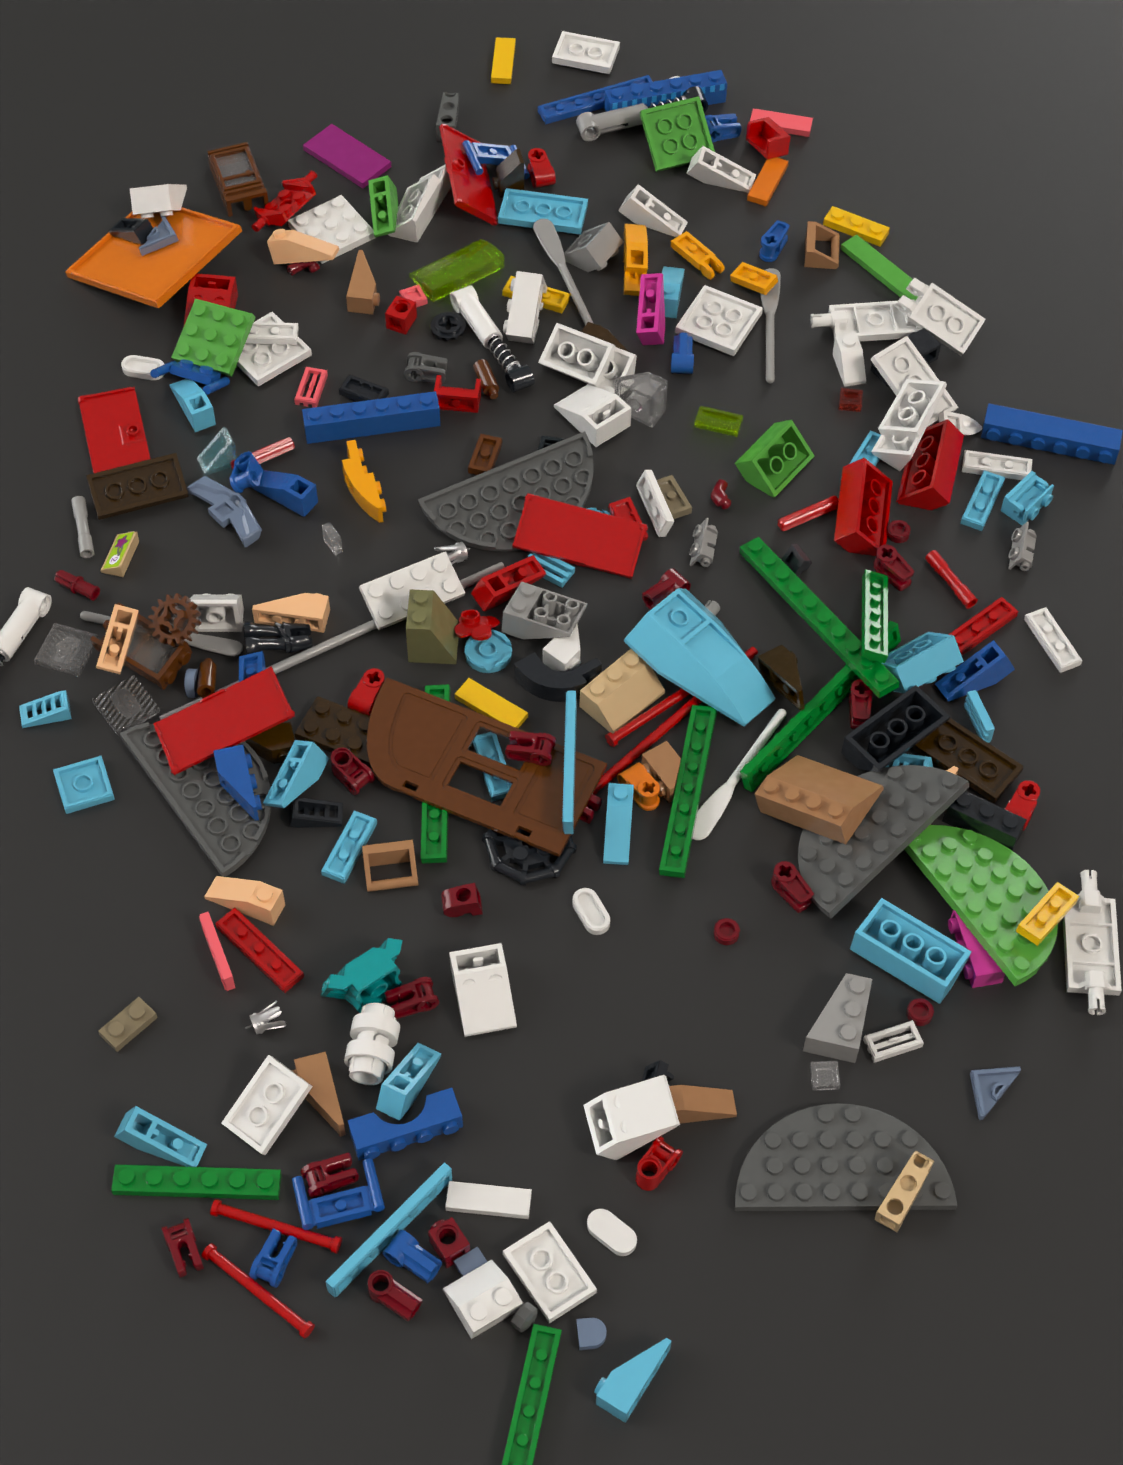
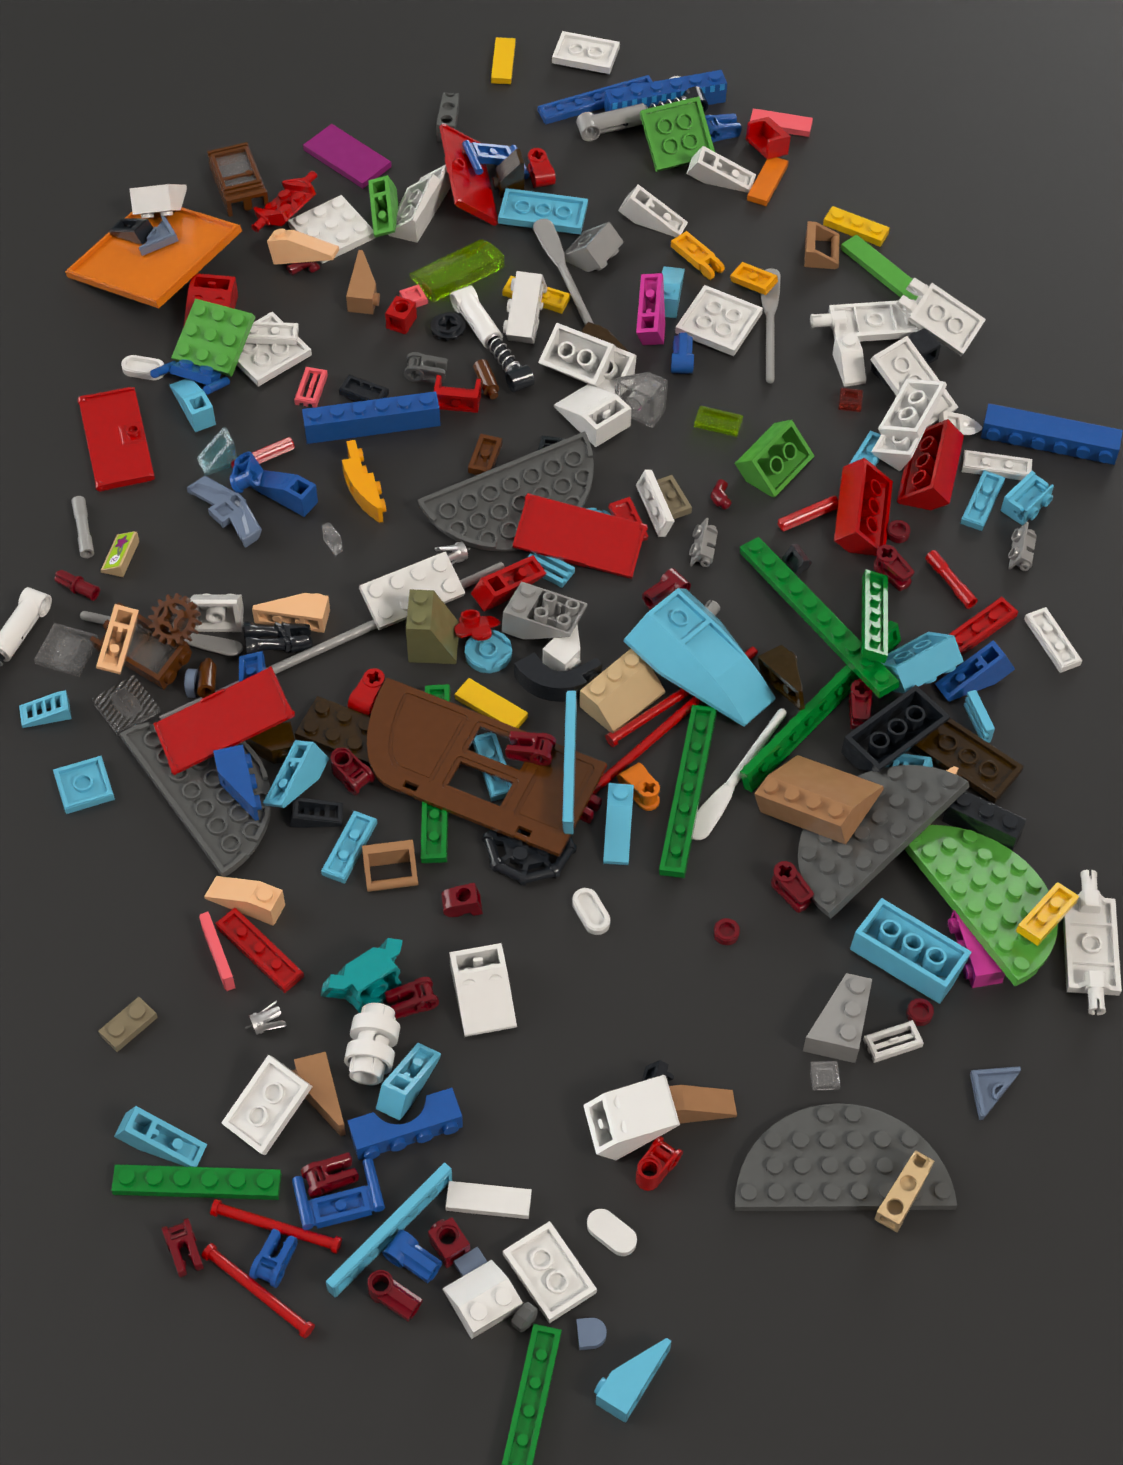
dark brown plate [86,453,189,520] -> none
light orange slope [623,224,648,296] -> none
medium nougat slope [642,741,681,803] -> none
blue piece [759,220,790,262] -> none
red piece [1005,780,1040,831] -> none

